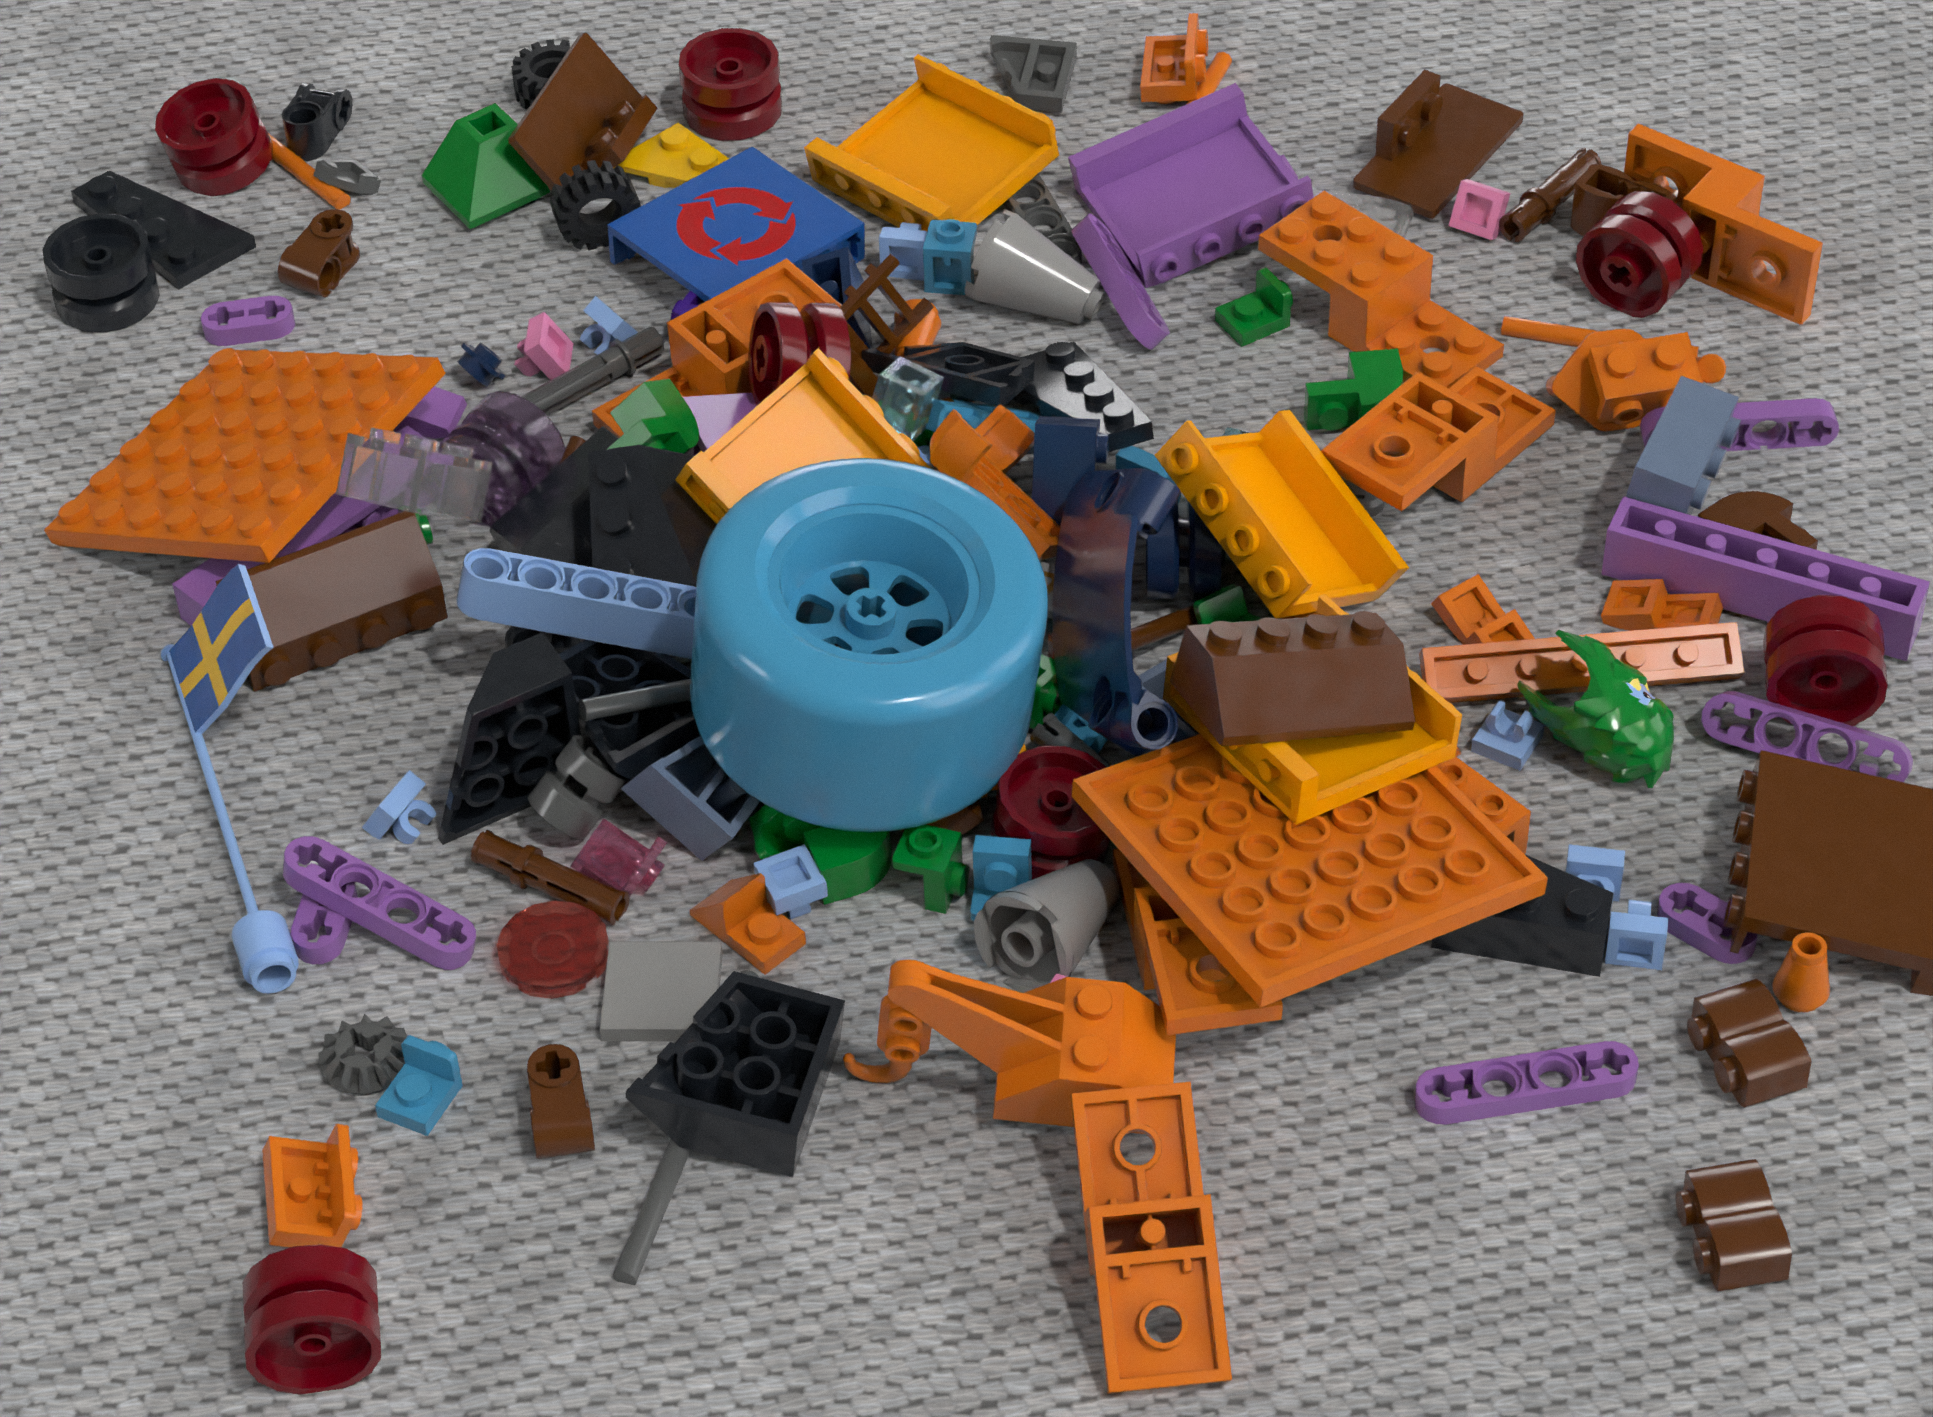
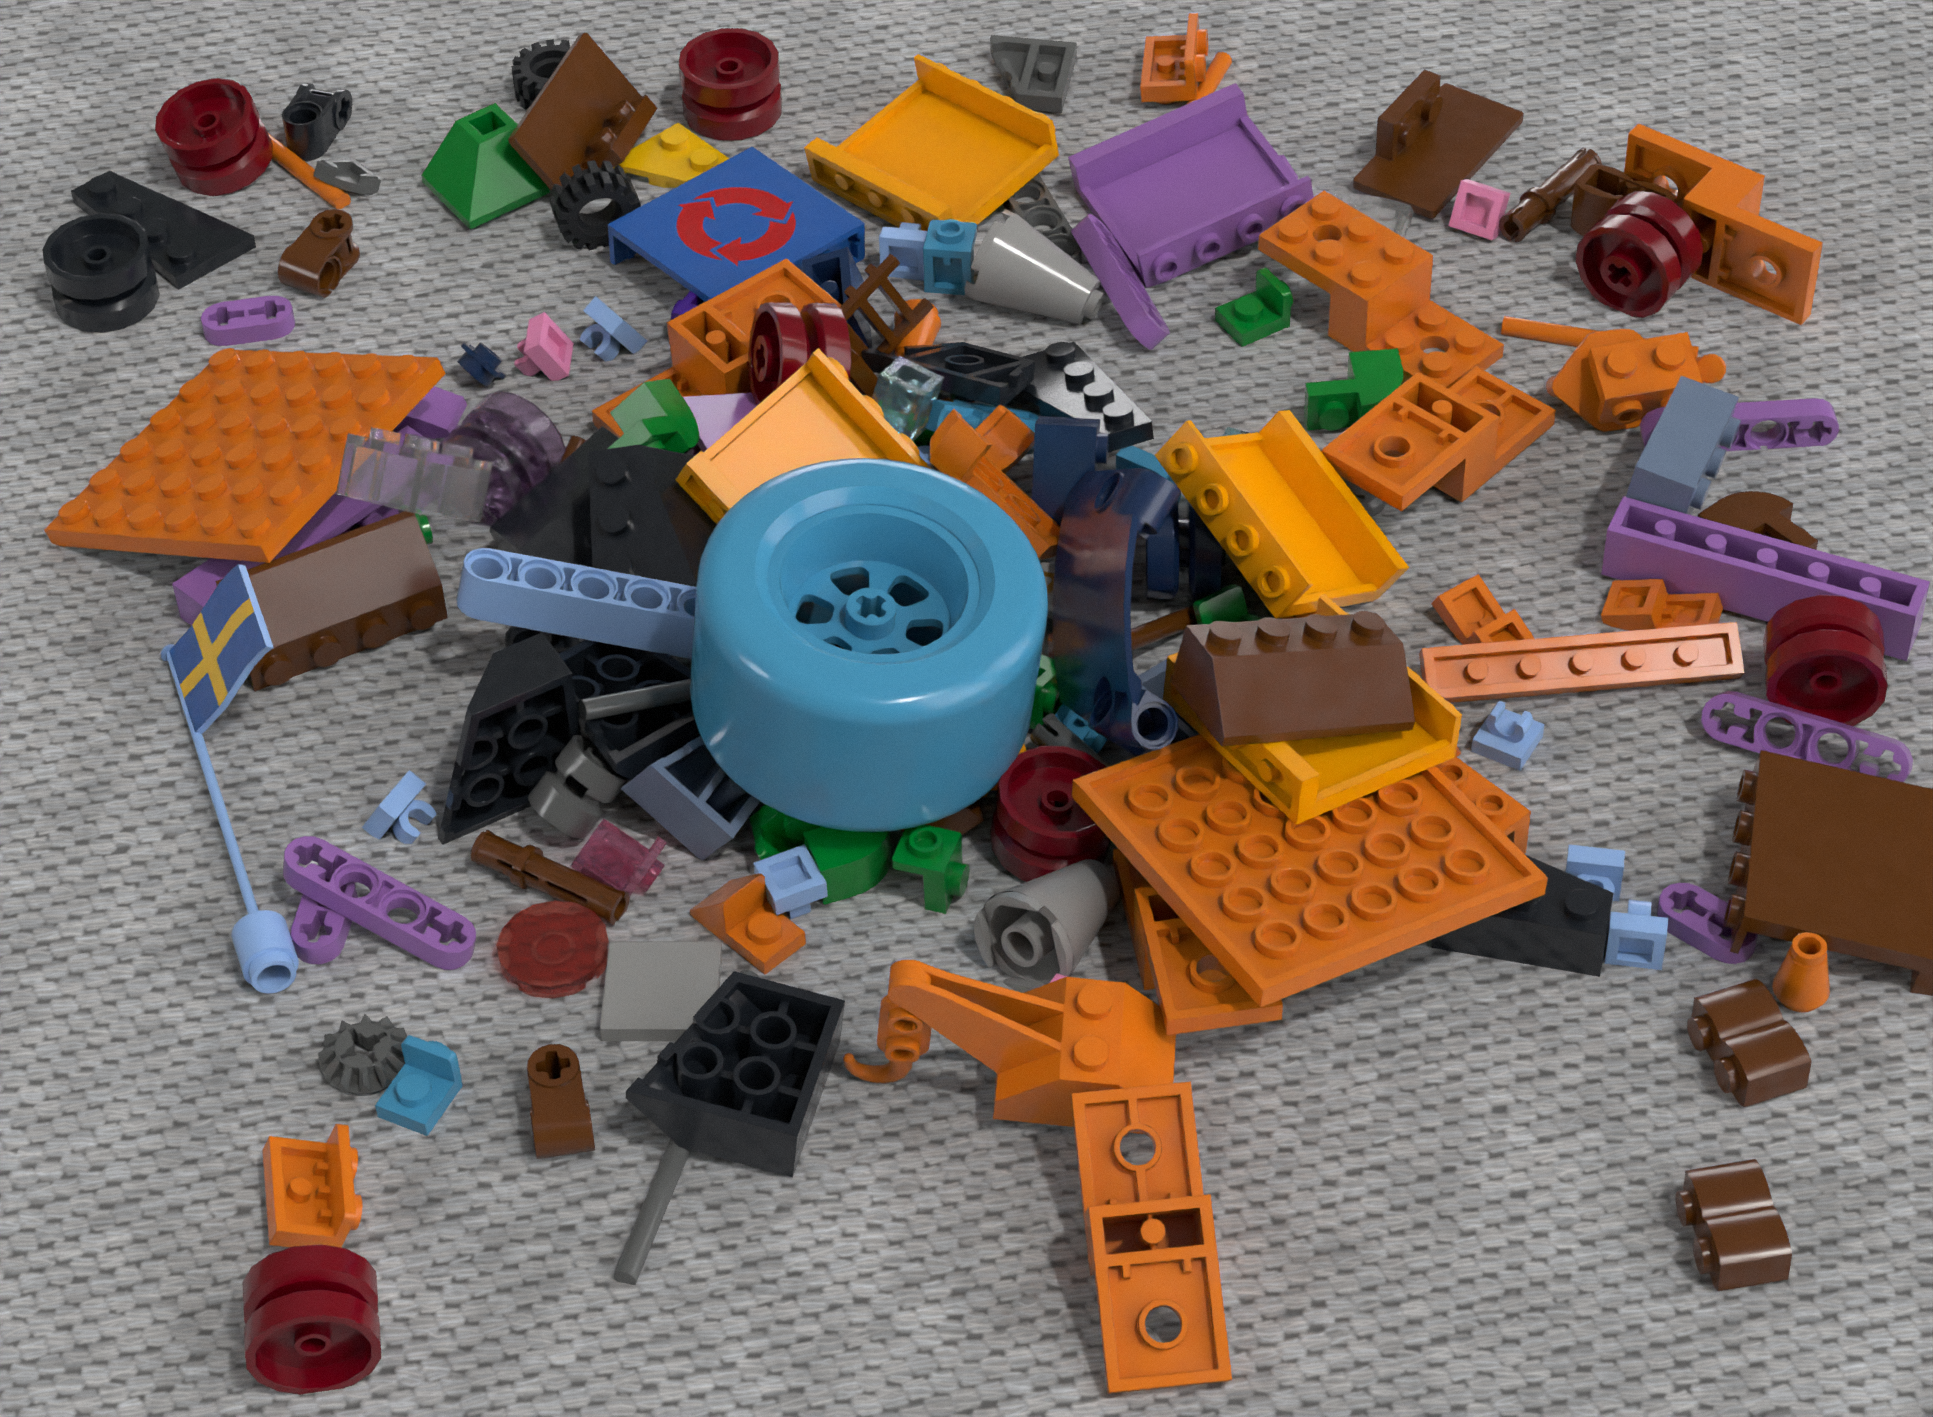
dark grey axle [435,327,665,469] -> none
dark azure bracket [970,835,1032,921] -> none
medium lavender beam [1414,1041,1639,1124] -> none
green head [1517,630,1674,788] -> none

